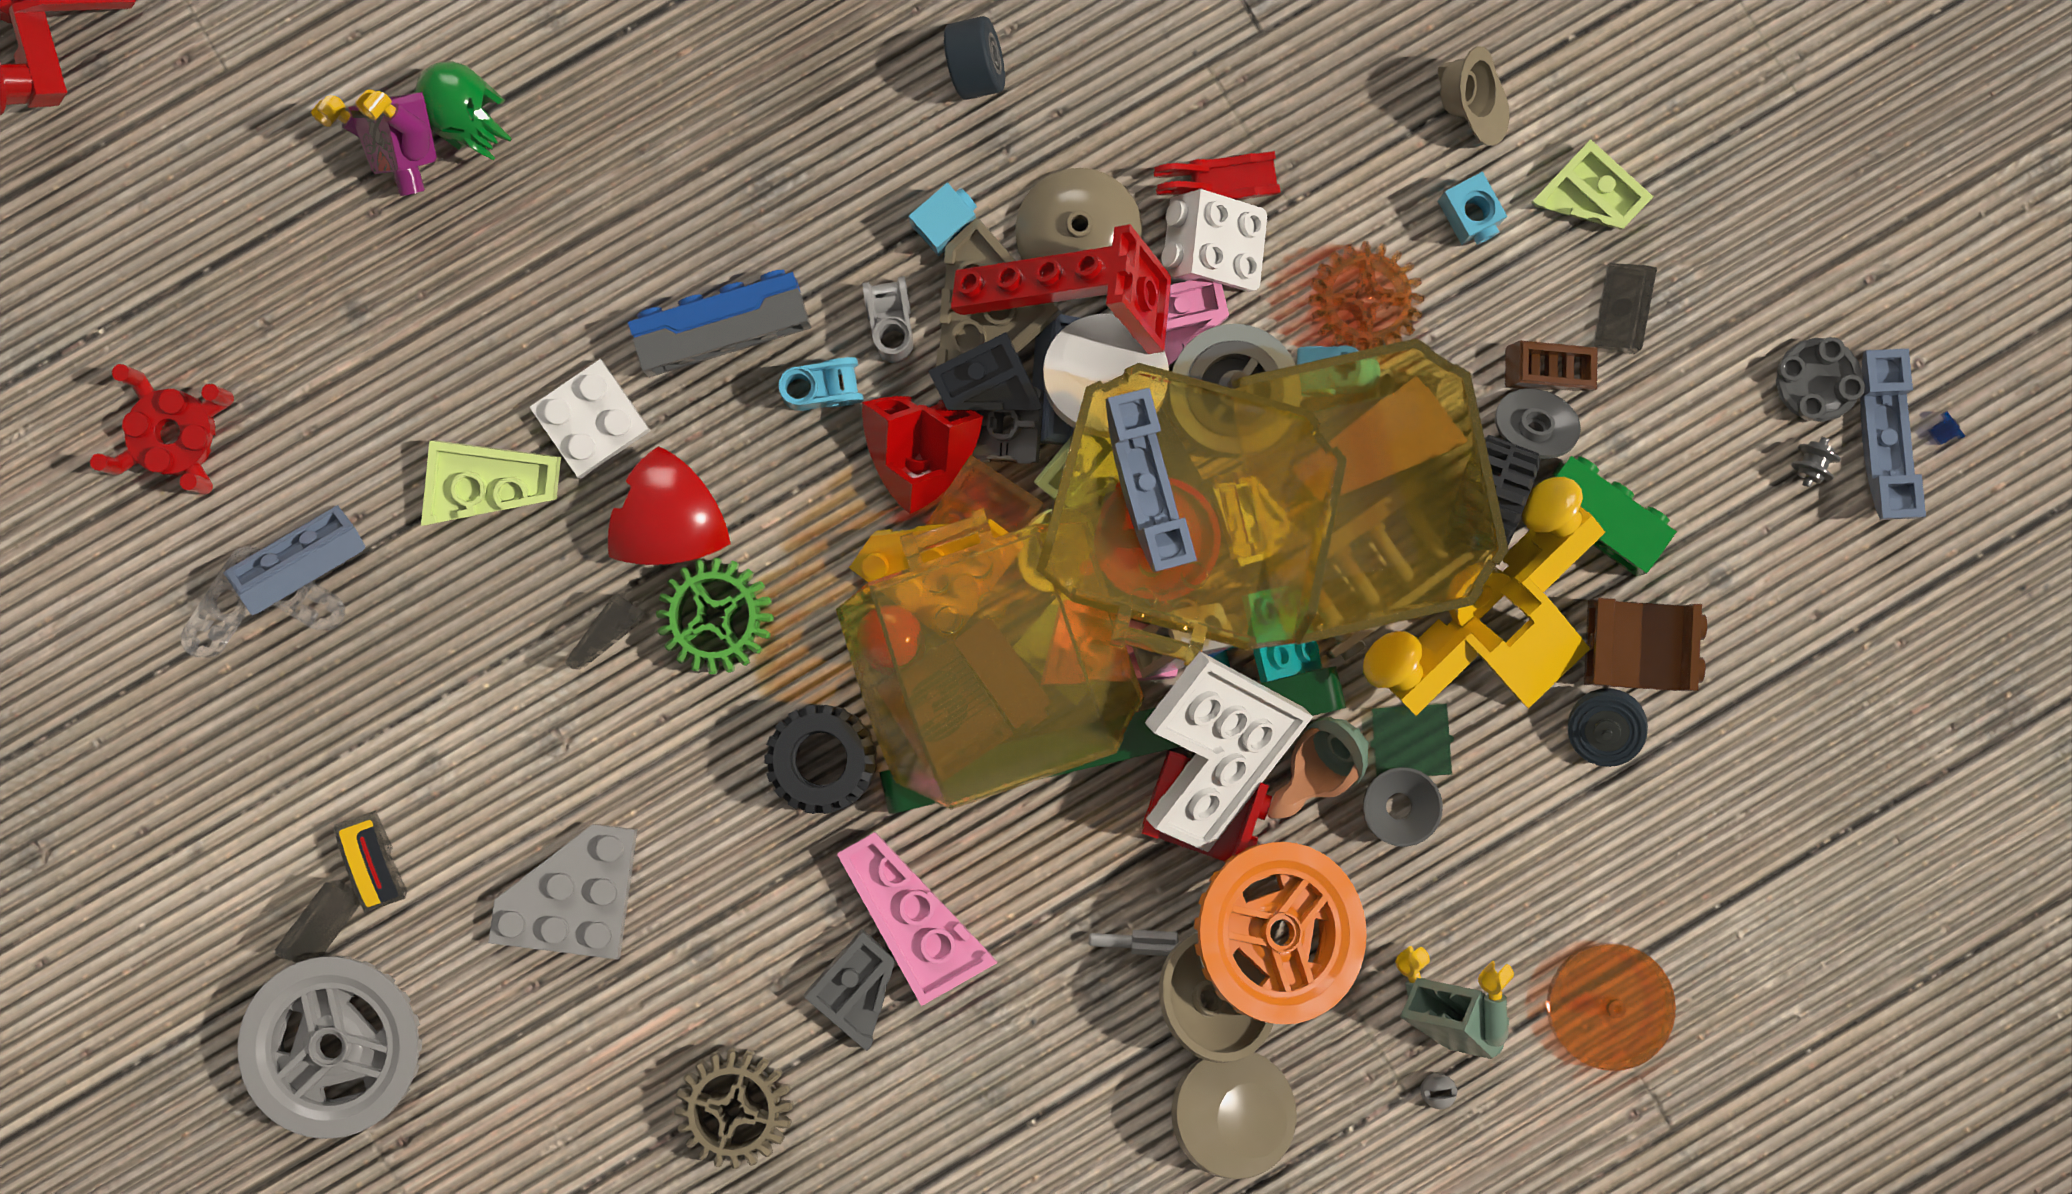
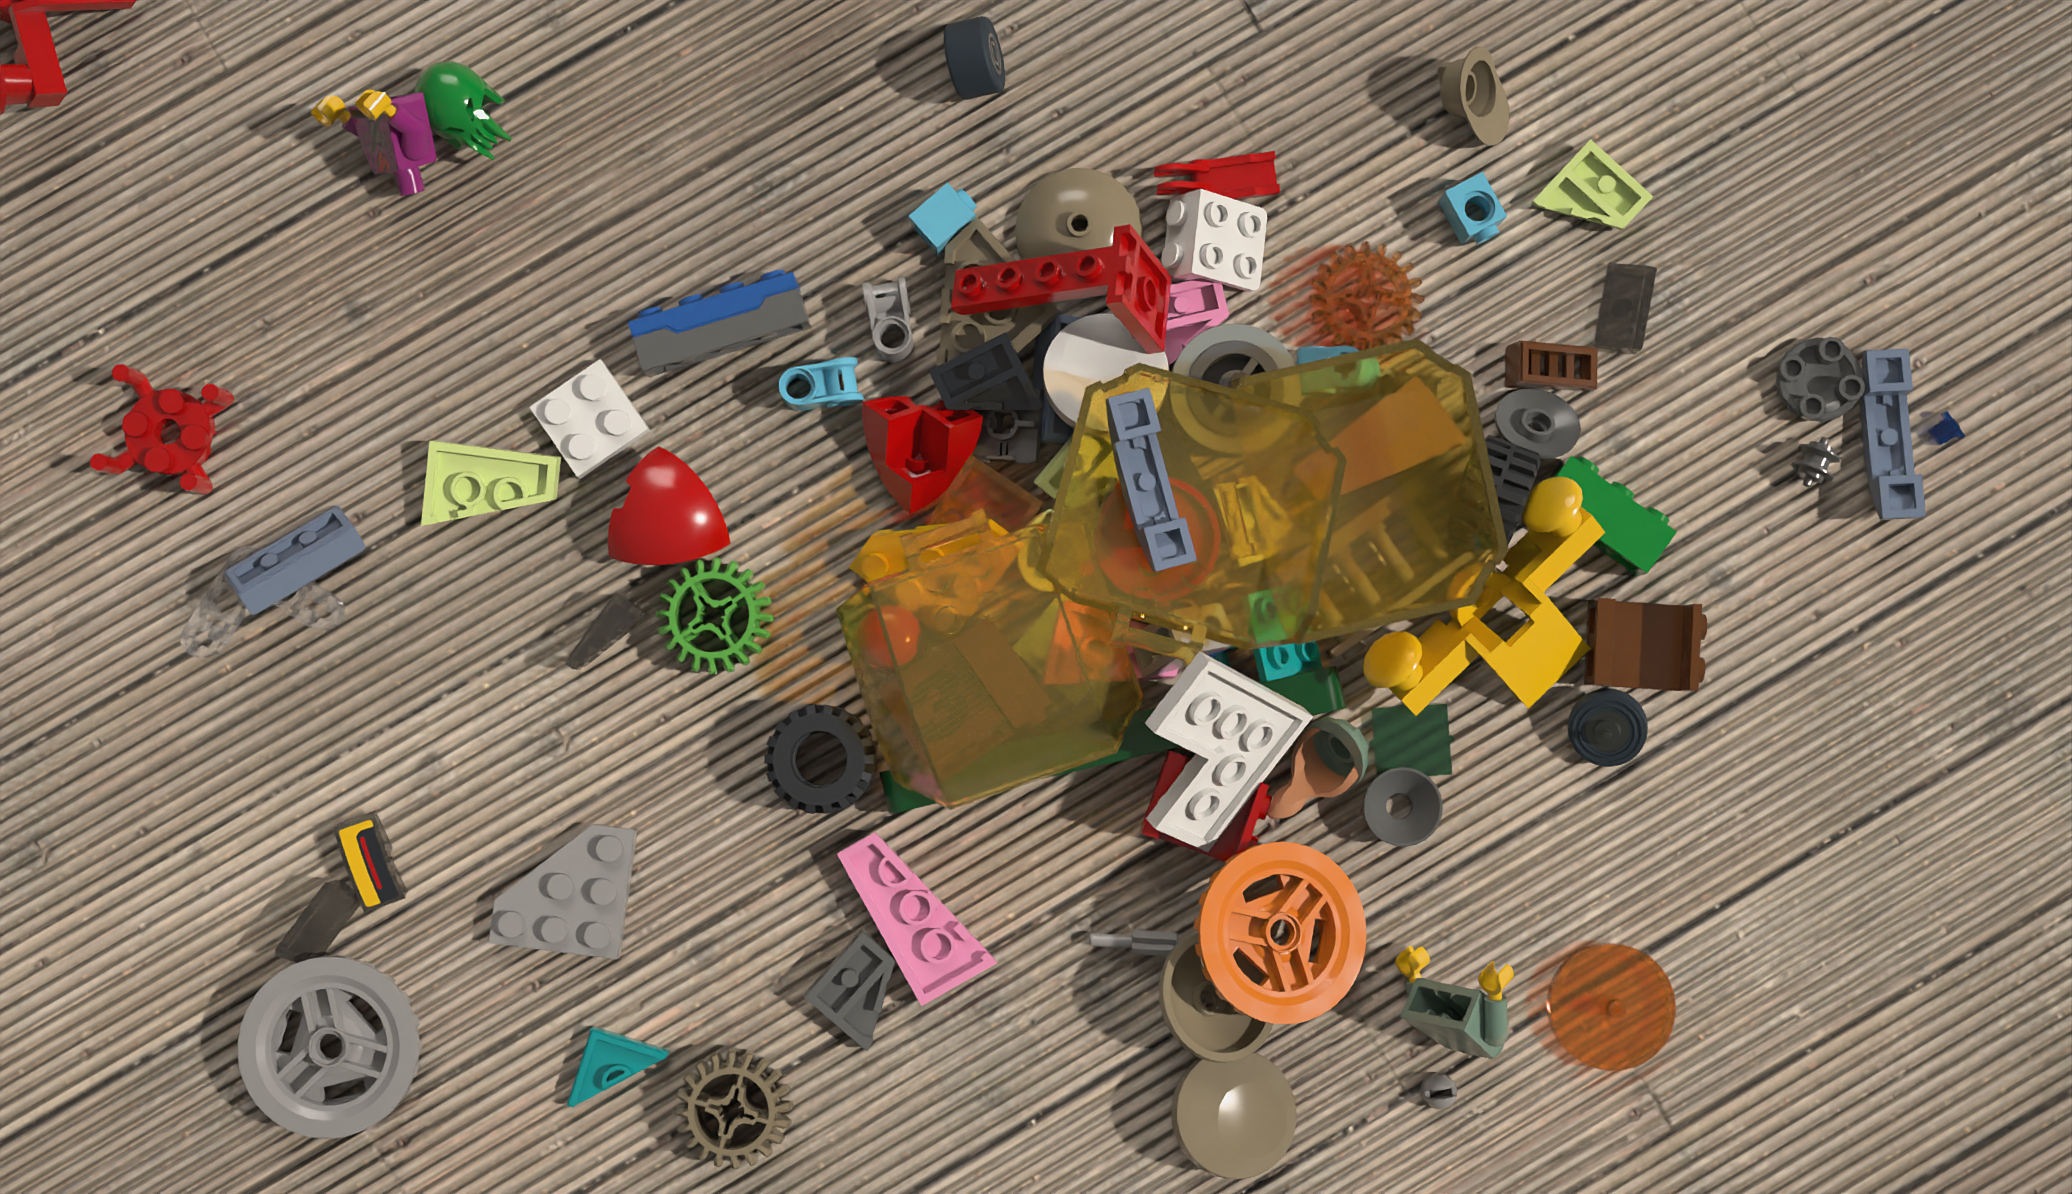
none -> teal tile [566,1026,670,1107]

